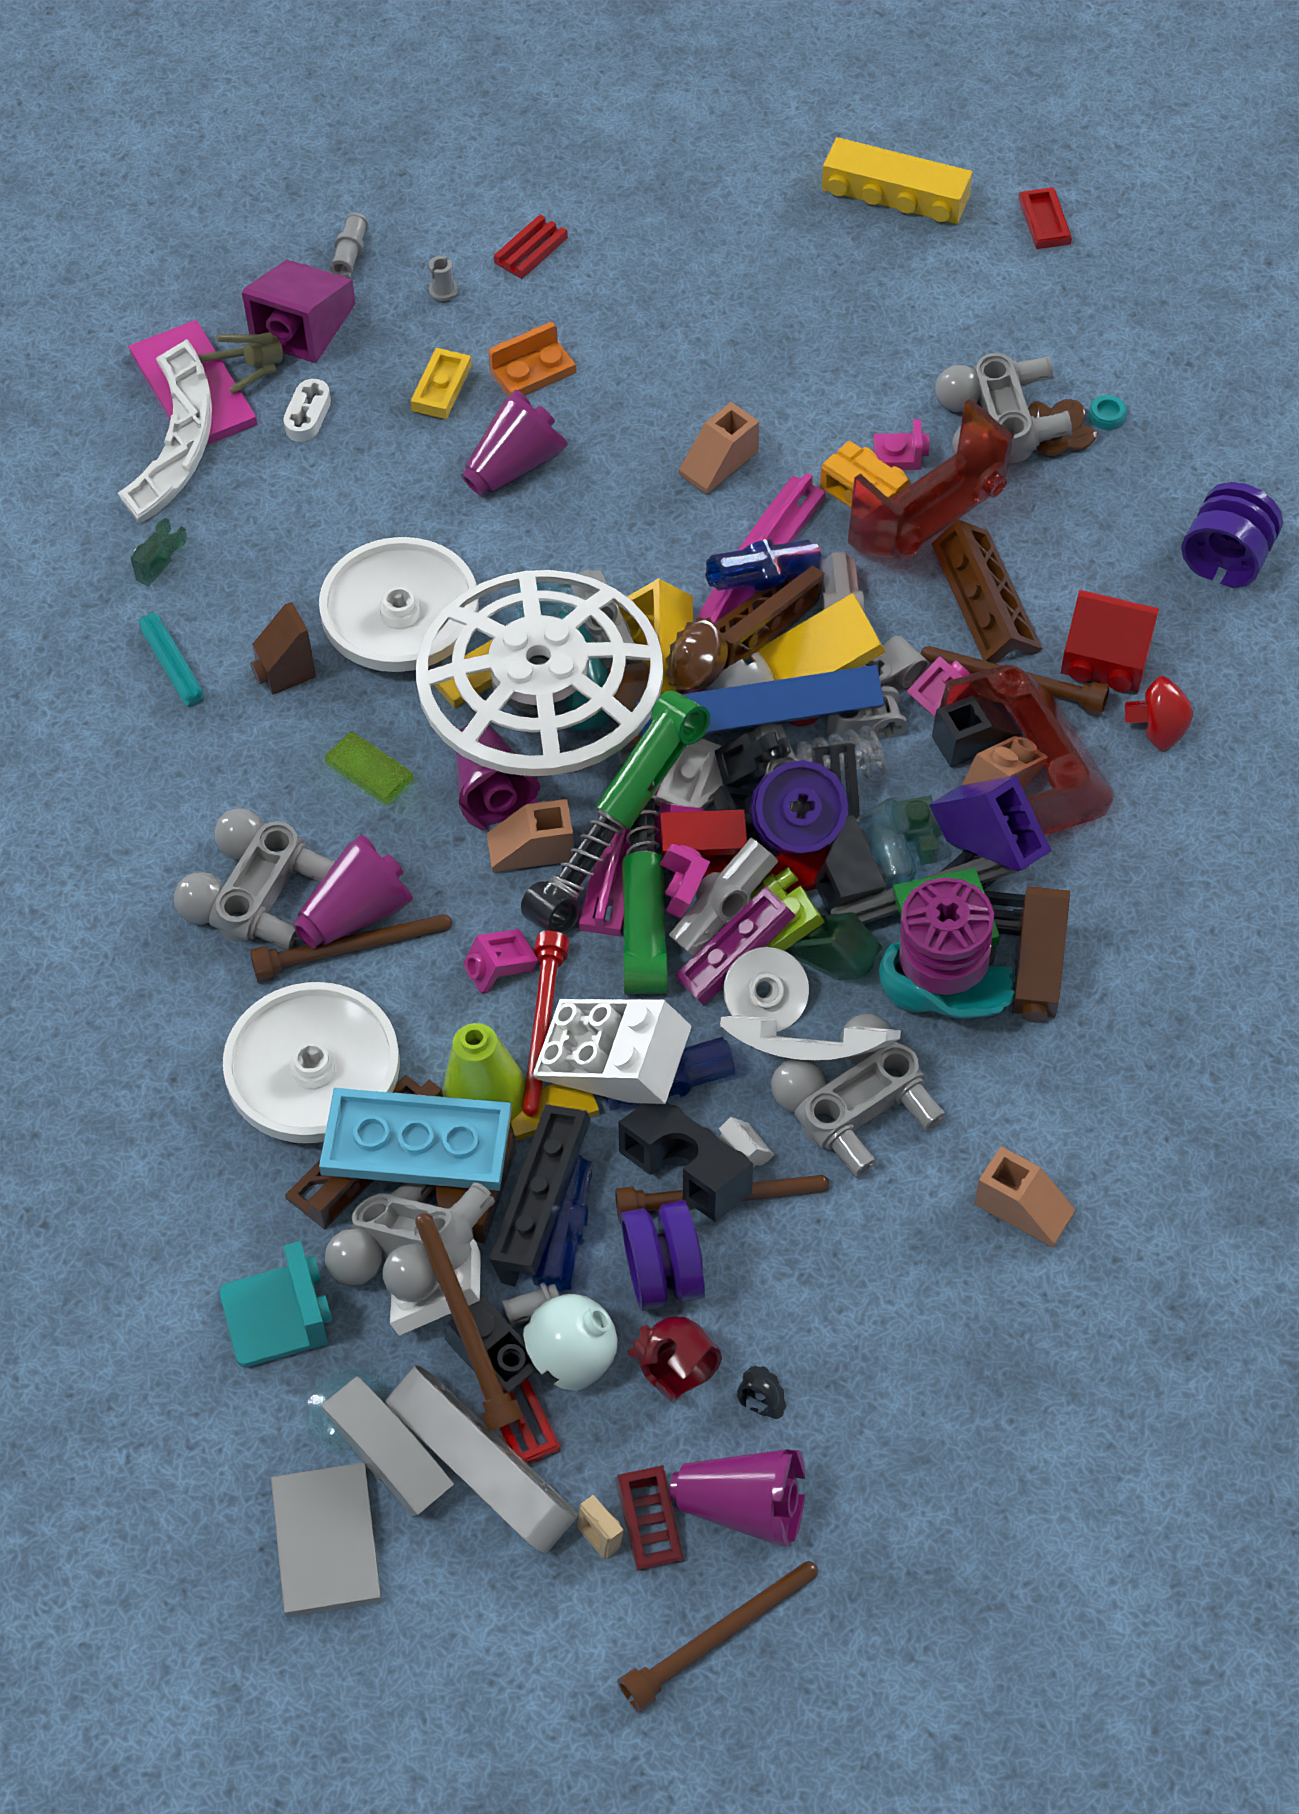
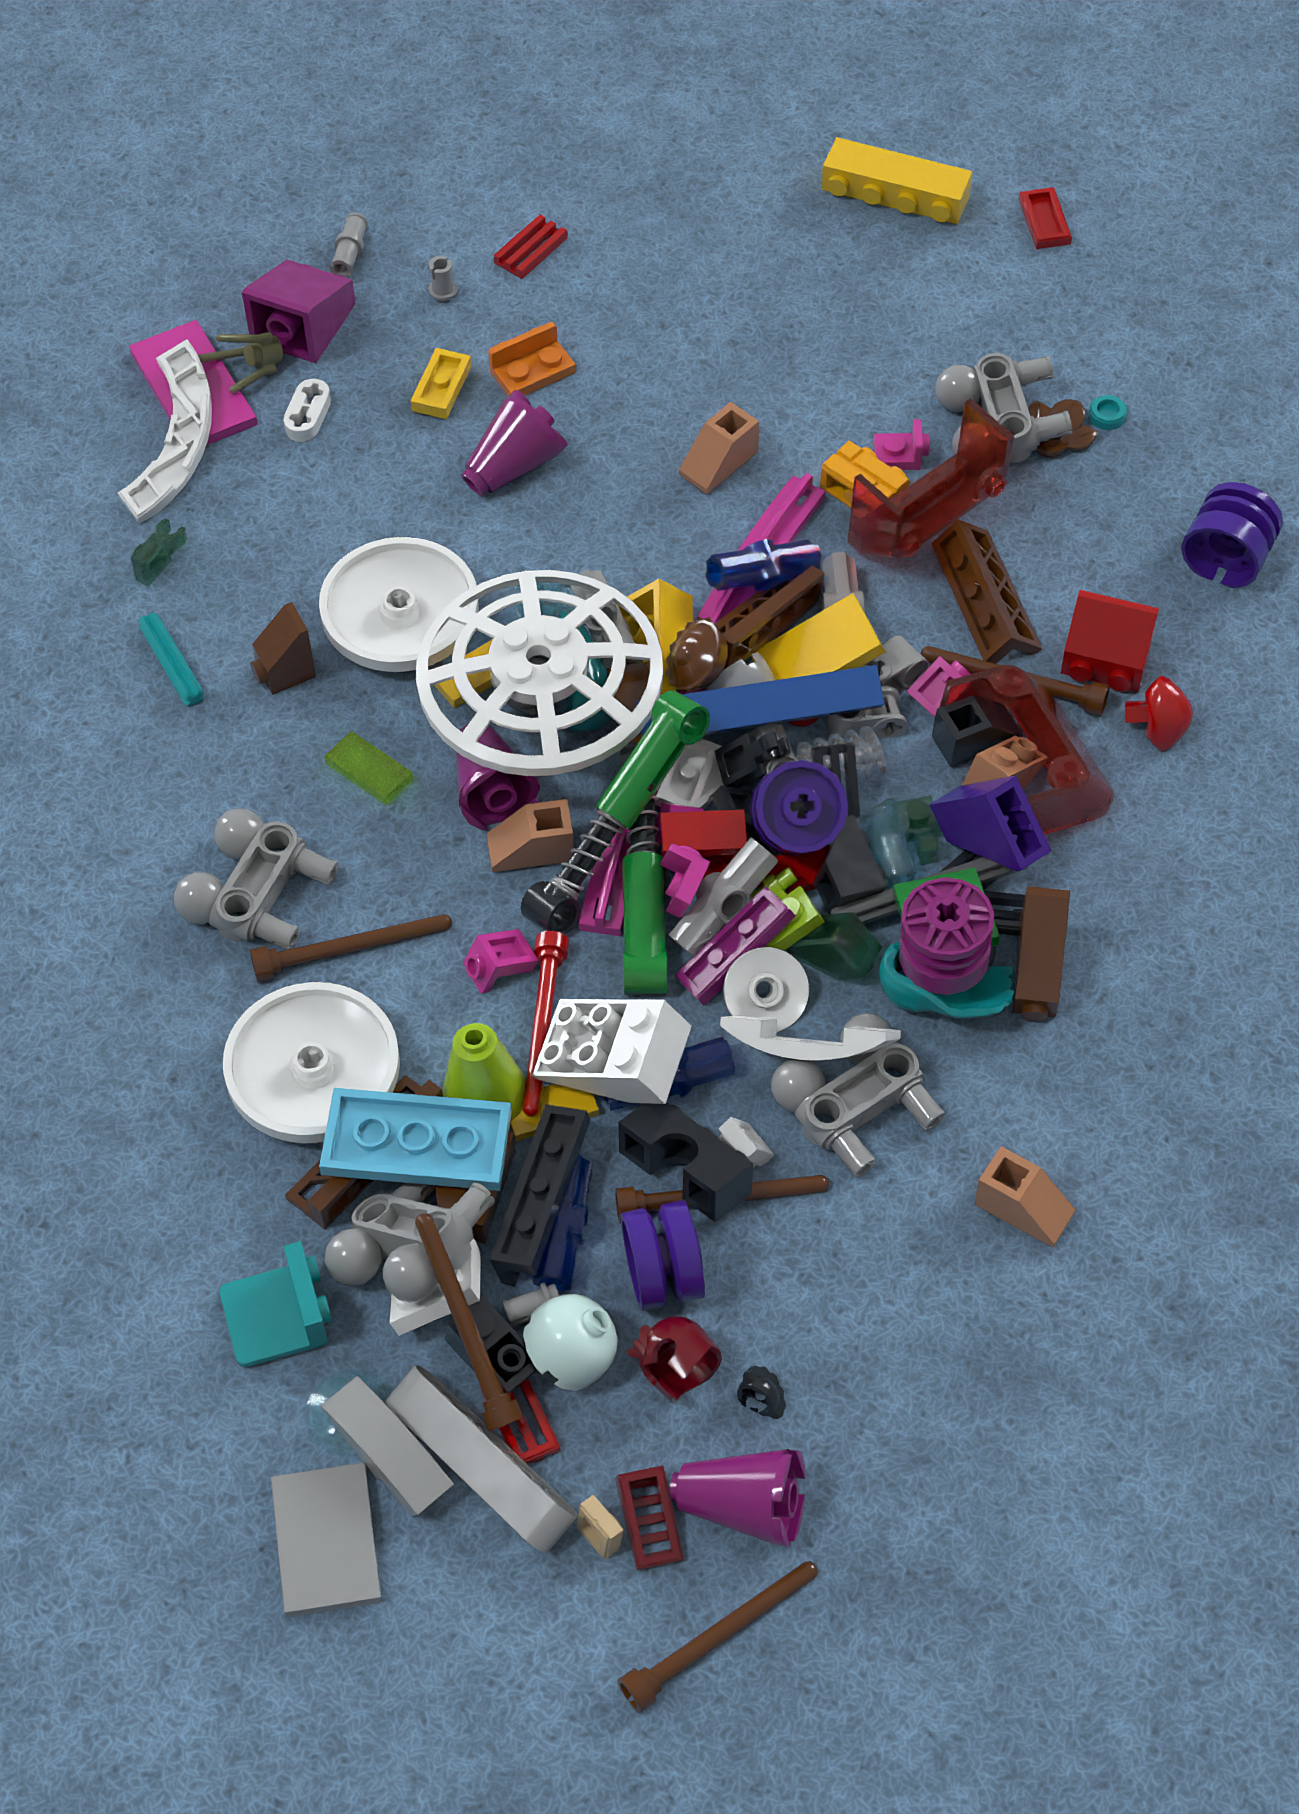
magenta cone [292,834,413,949] -> none

